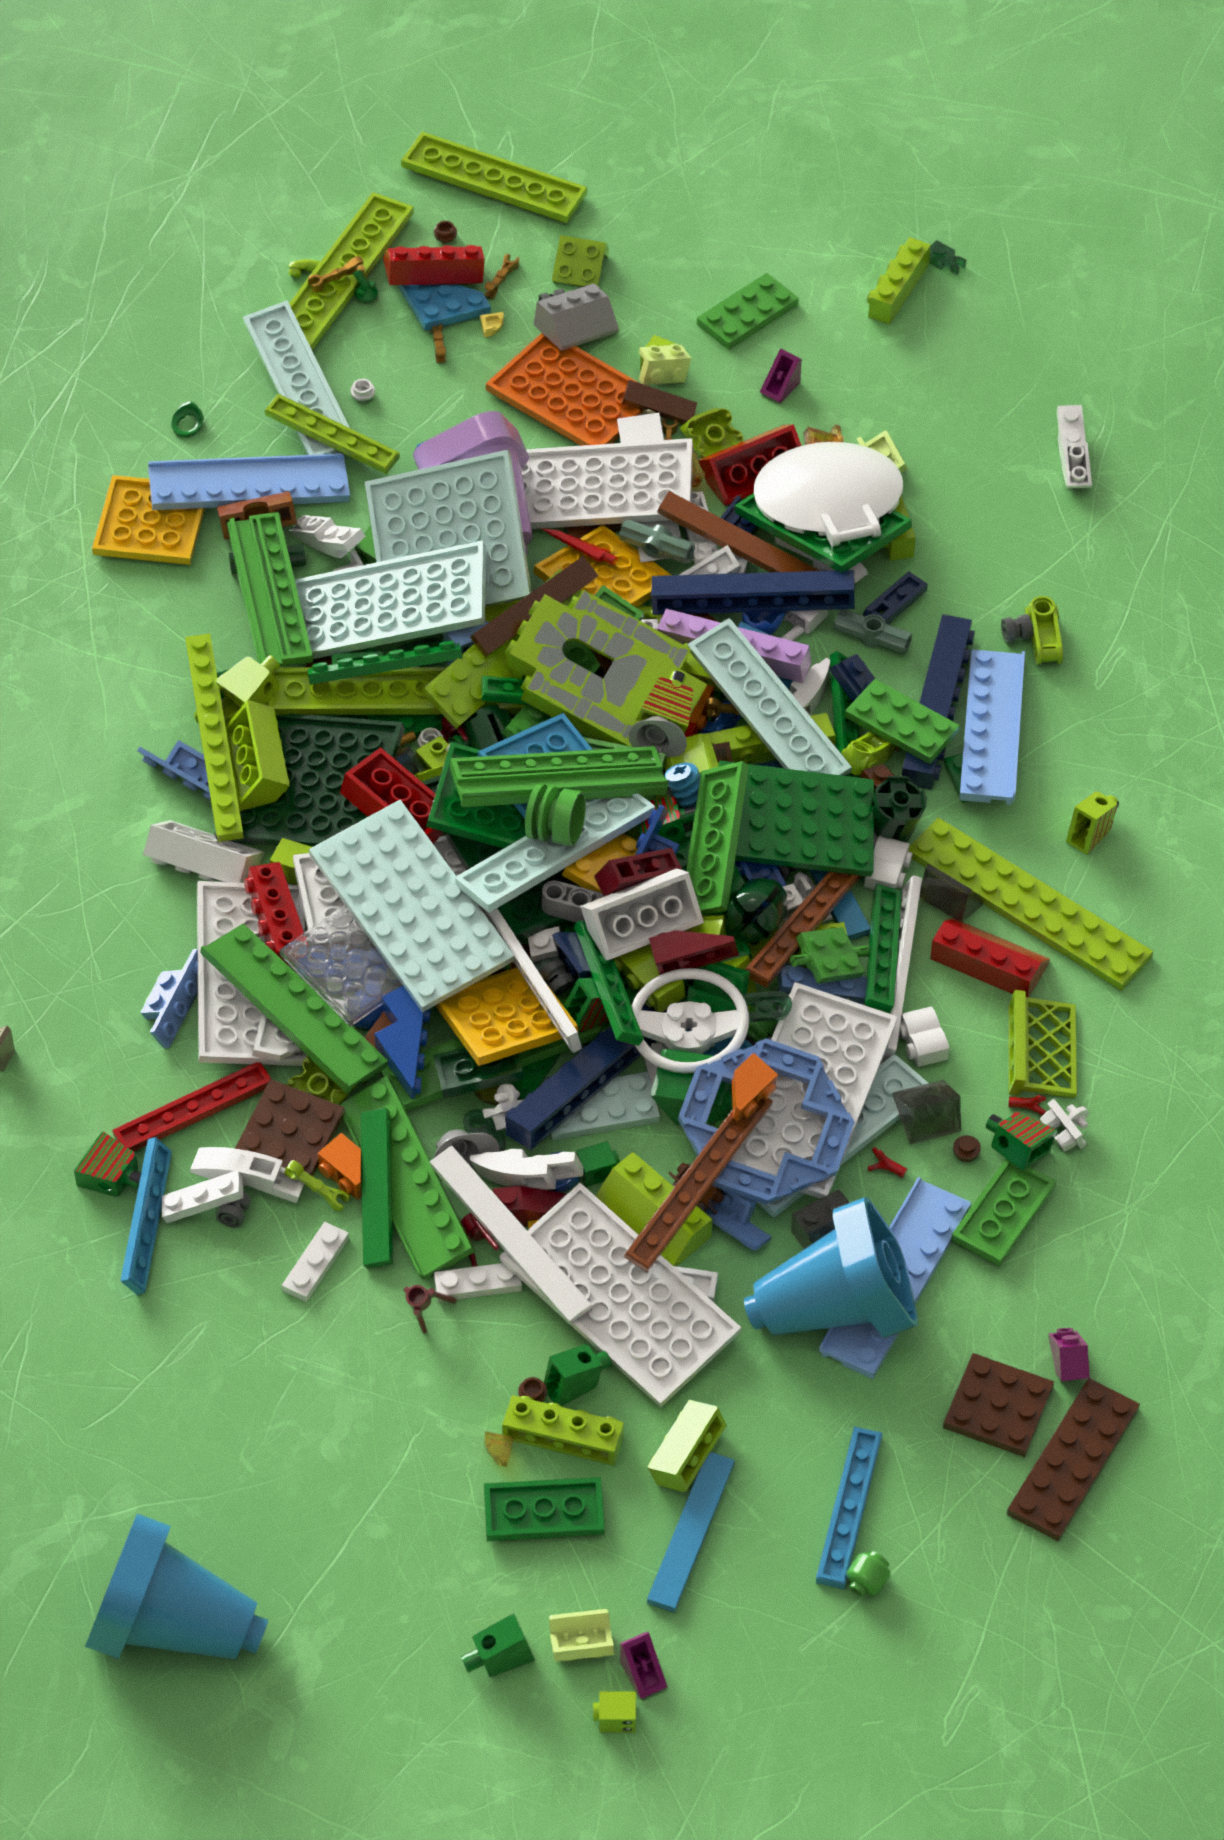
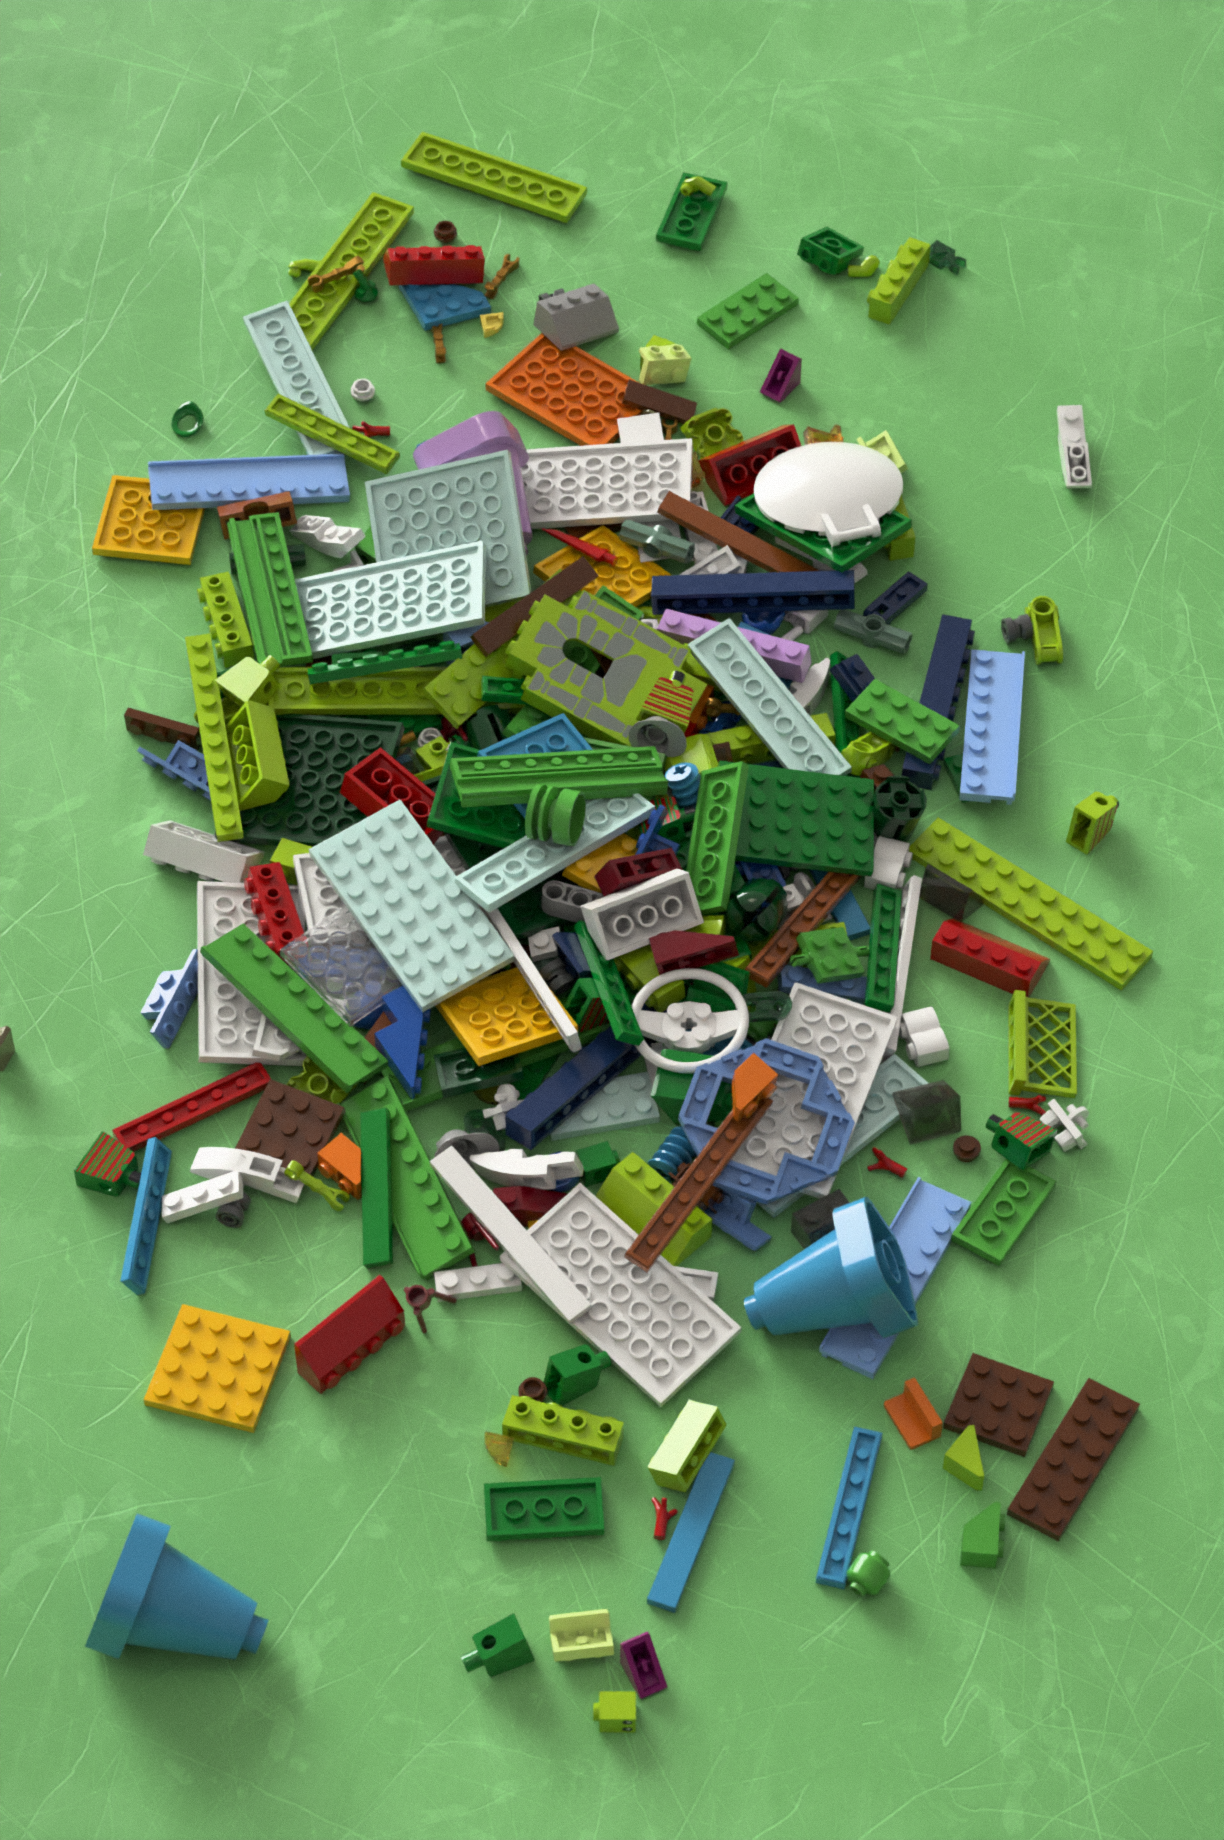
white plate [282,1222,349,1302] -> none
lime bracket [552,235,609,287] -> none
magenta slope [1049,1328,1090,1381] -> none
none -> reddish brown plate [124,707,202,751]
none -> yellow plate [144,1304,291,1433]
none -> lime brick [197,571,254,668]
none -> red slope [294,1275,405,1394]
none -> red bar [352,421,390,438]
none -> dark azure piece [647,1126,696,1184]
none -> red bar [651,1497,678,1540]
none -> green plate [656,172,728,251]
none -> lime arm [680,176,716,196]
none -> green plate [797,227,864,275]
none -> lime arm [848,255,880,277]
none -> orange panel [884,1377,943,1450]
none -> lime slope [943,1425,984,1491]
none -> bright green slope [960,1502,1006,1569]

